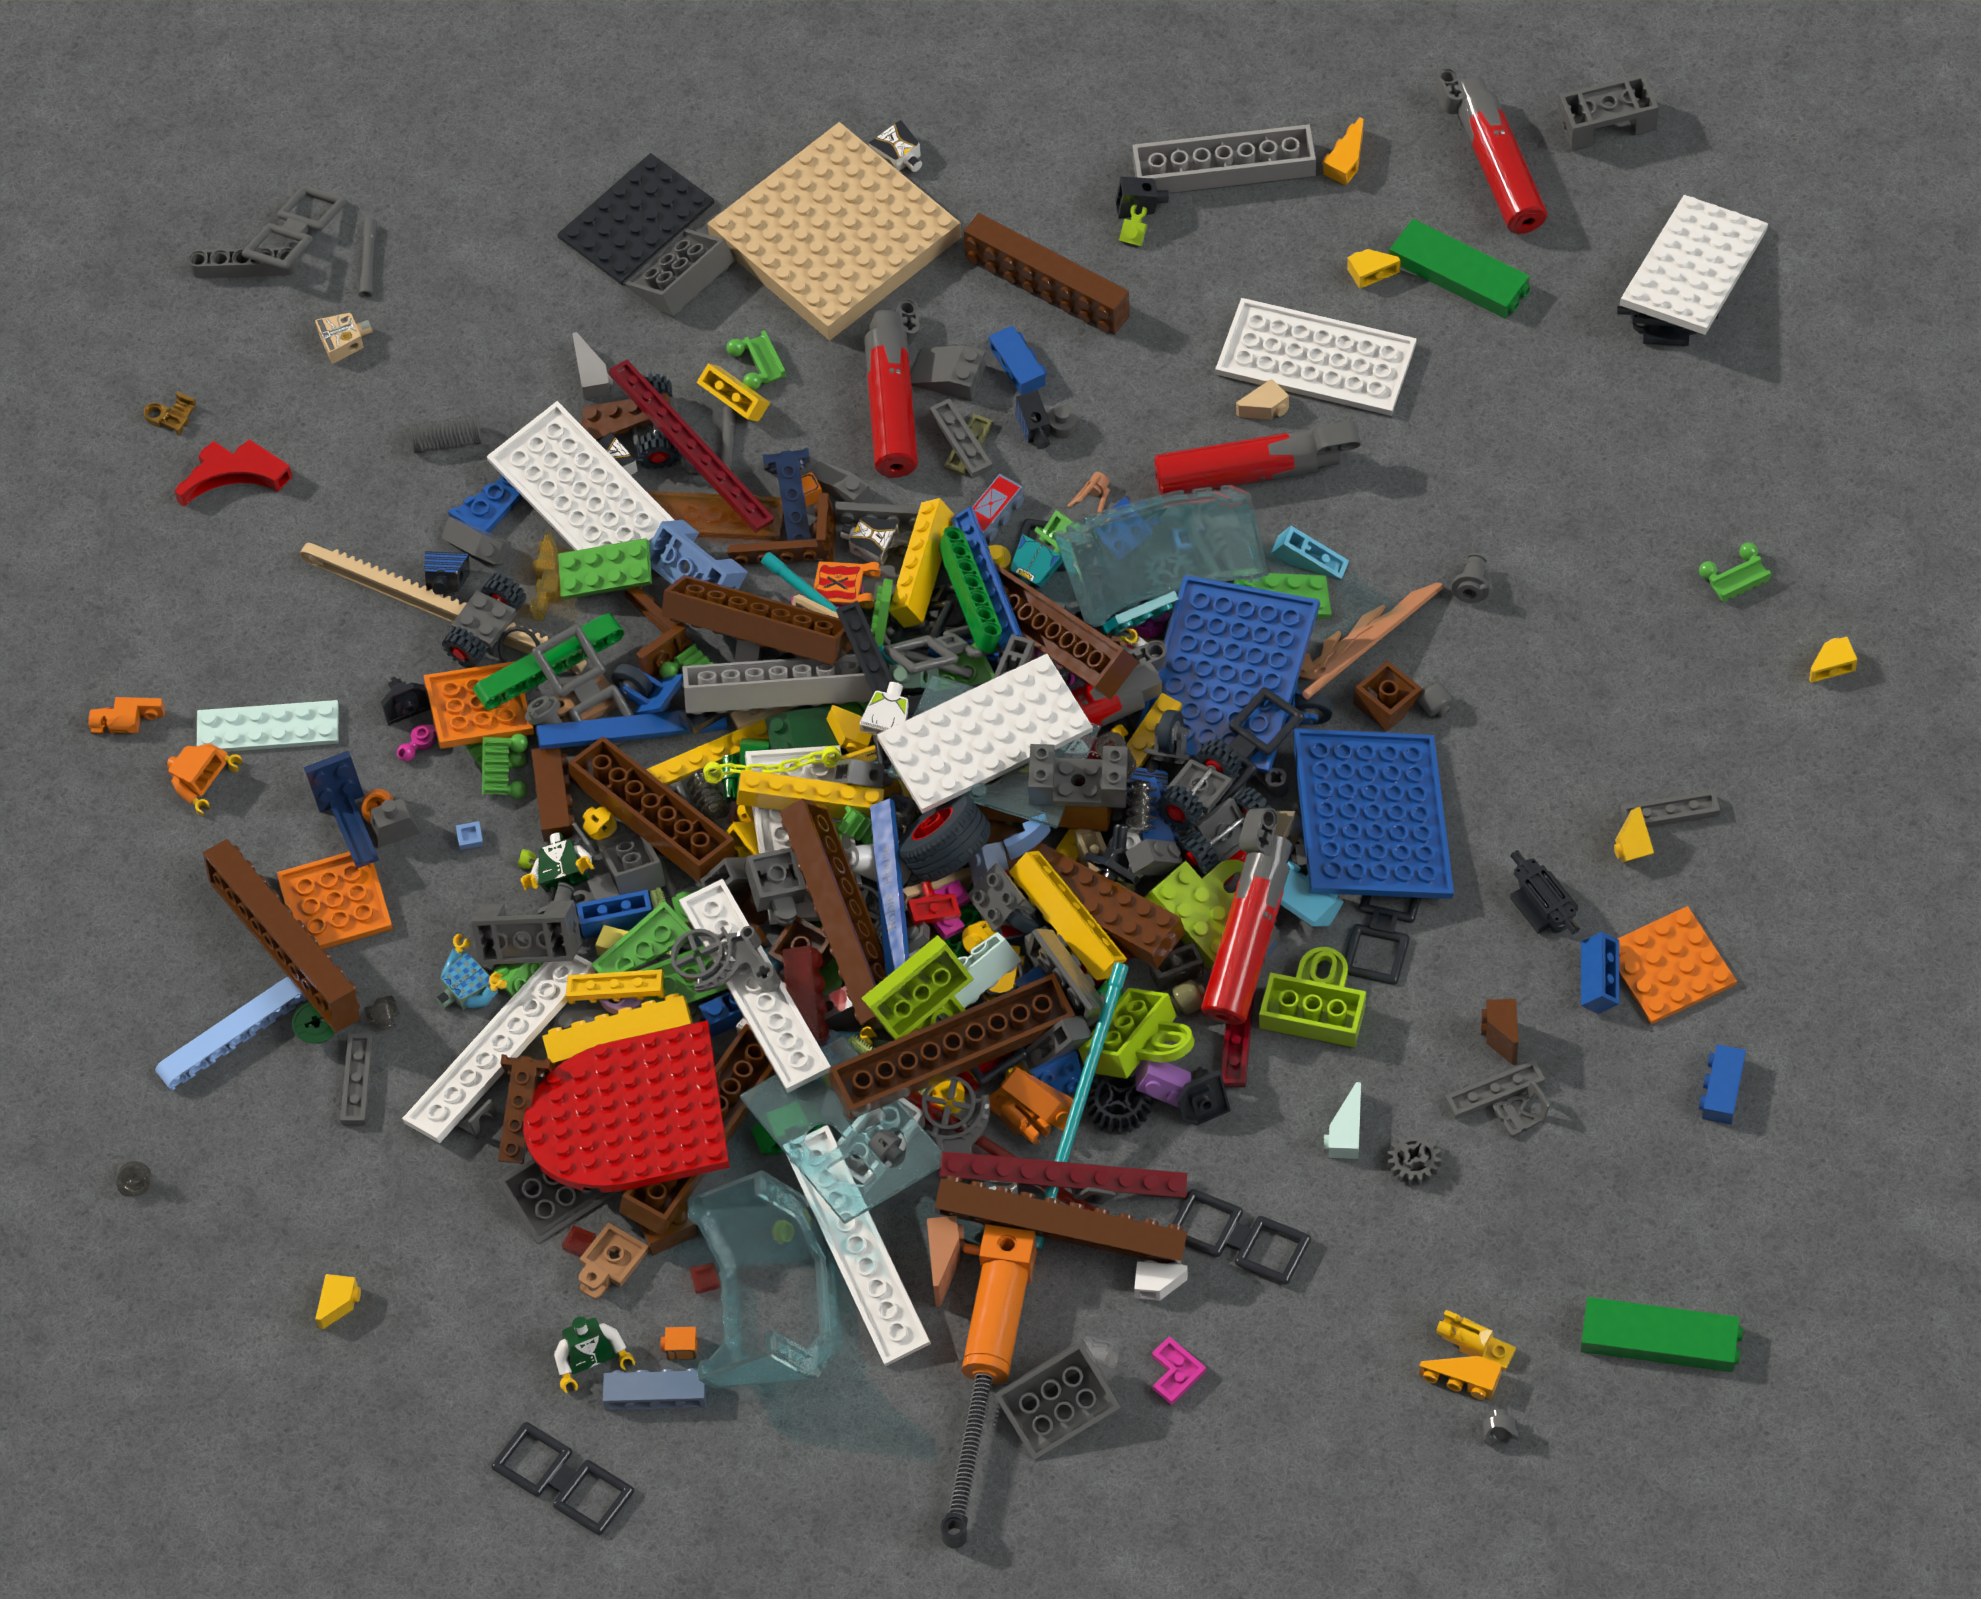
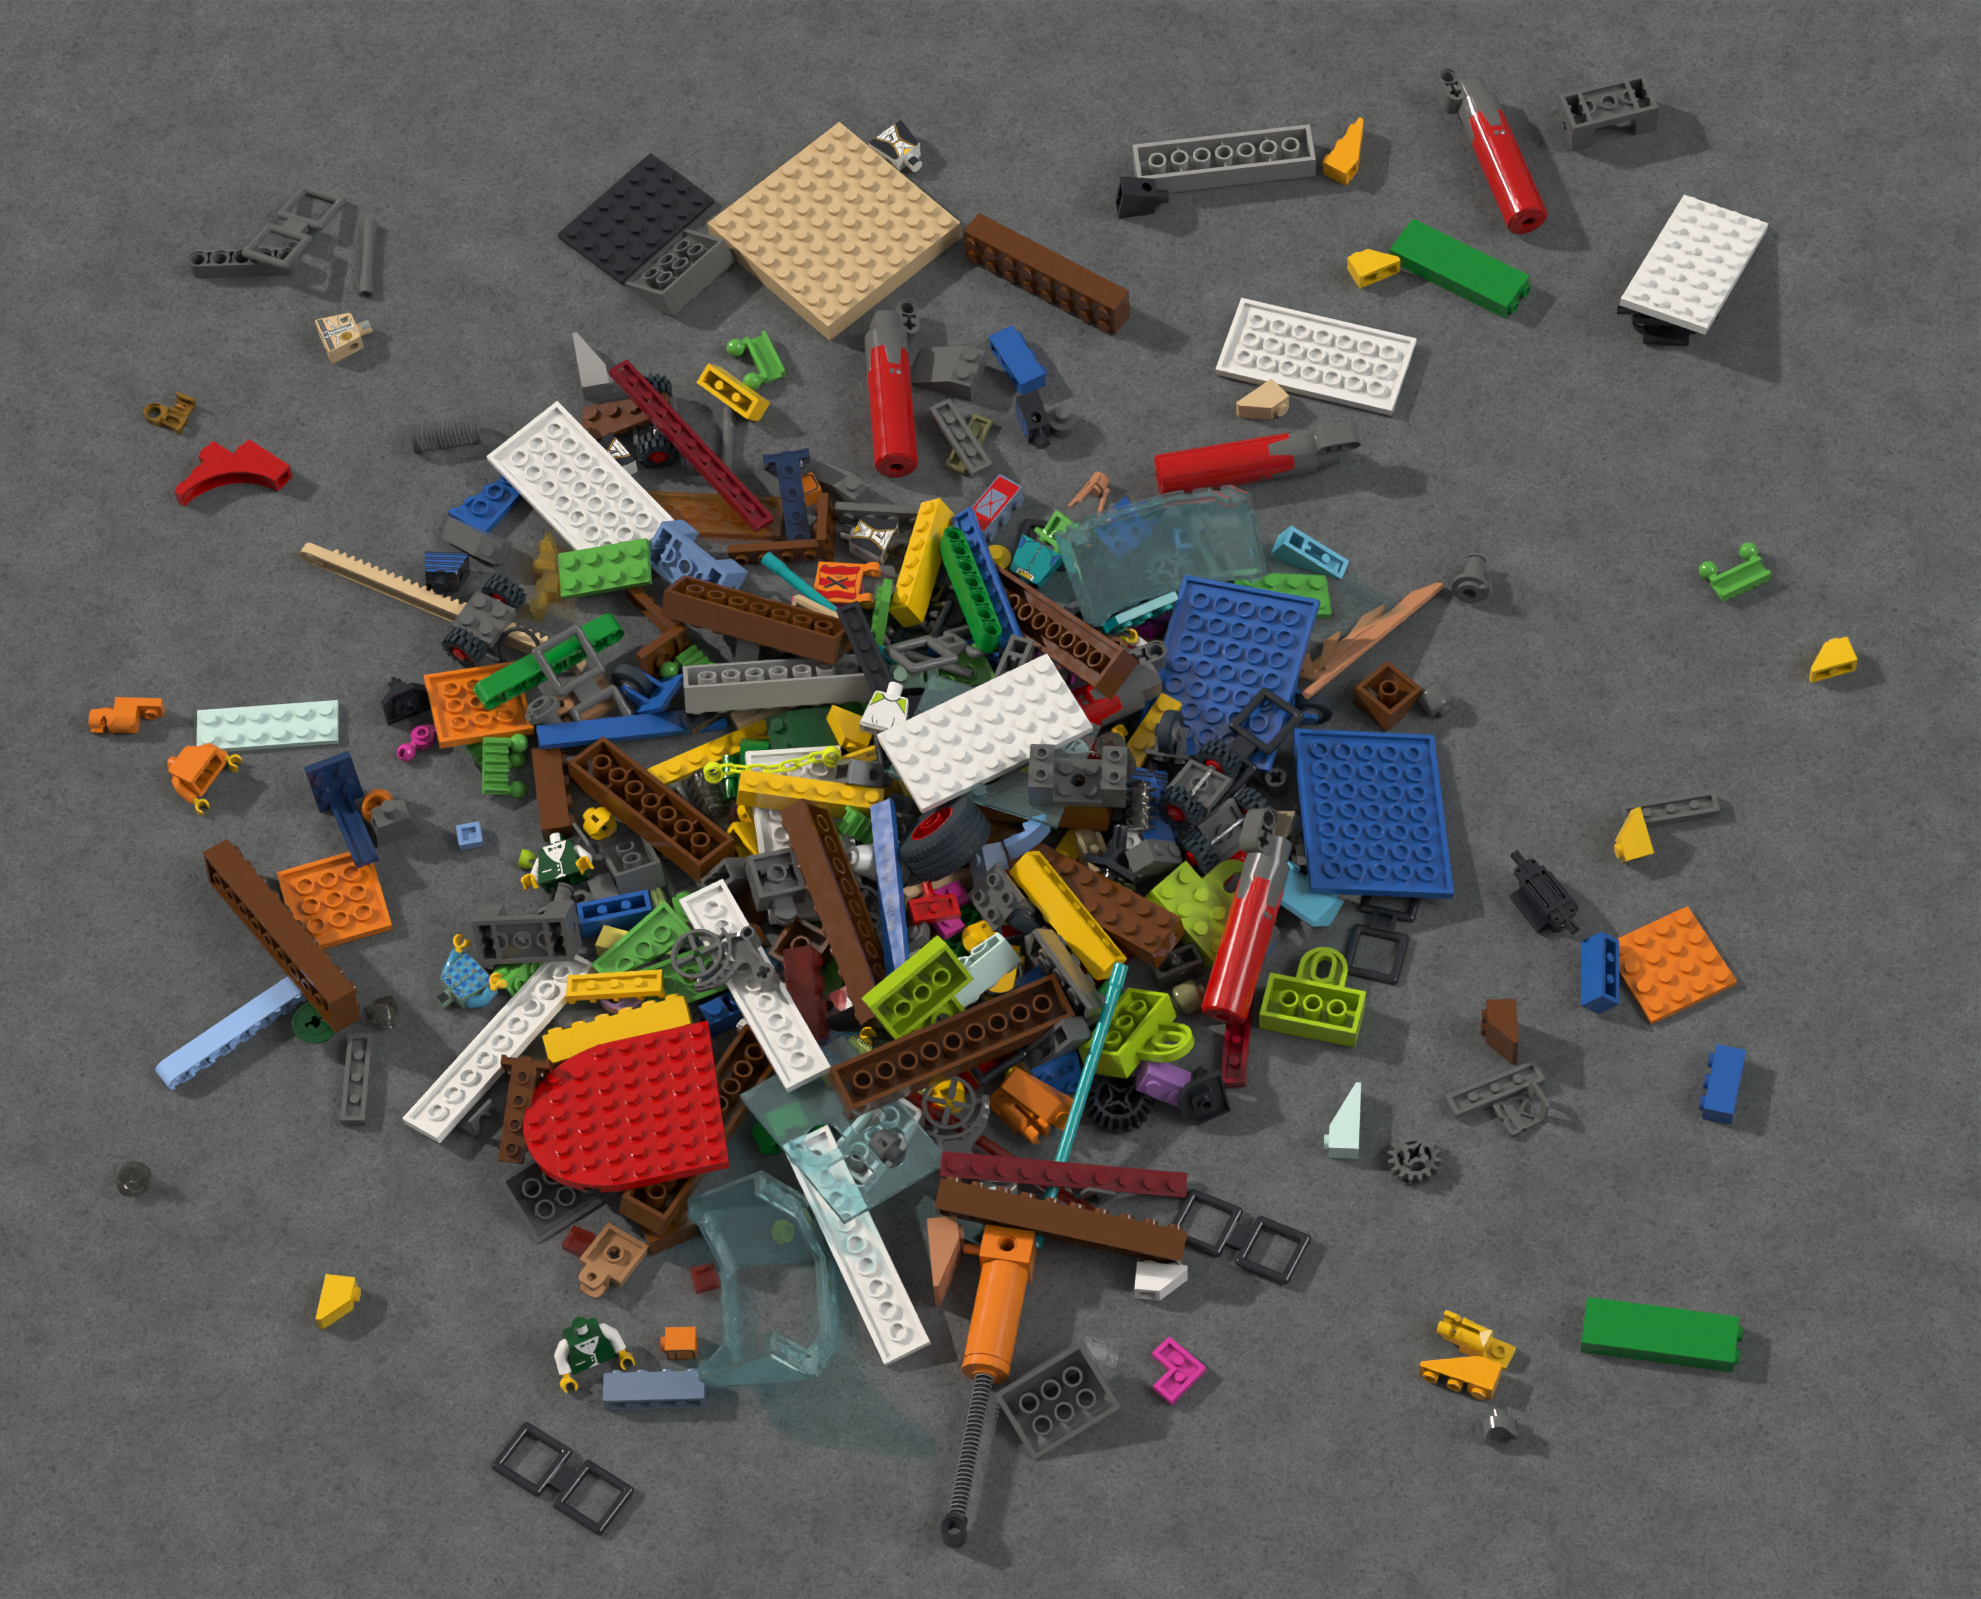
lime plate [1119,205,1148,246] -> none

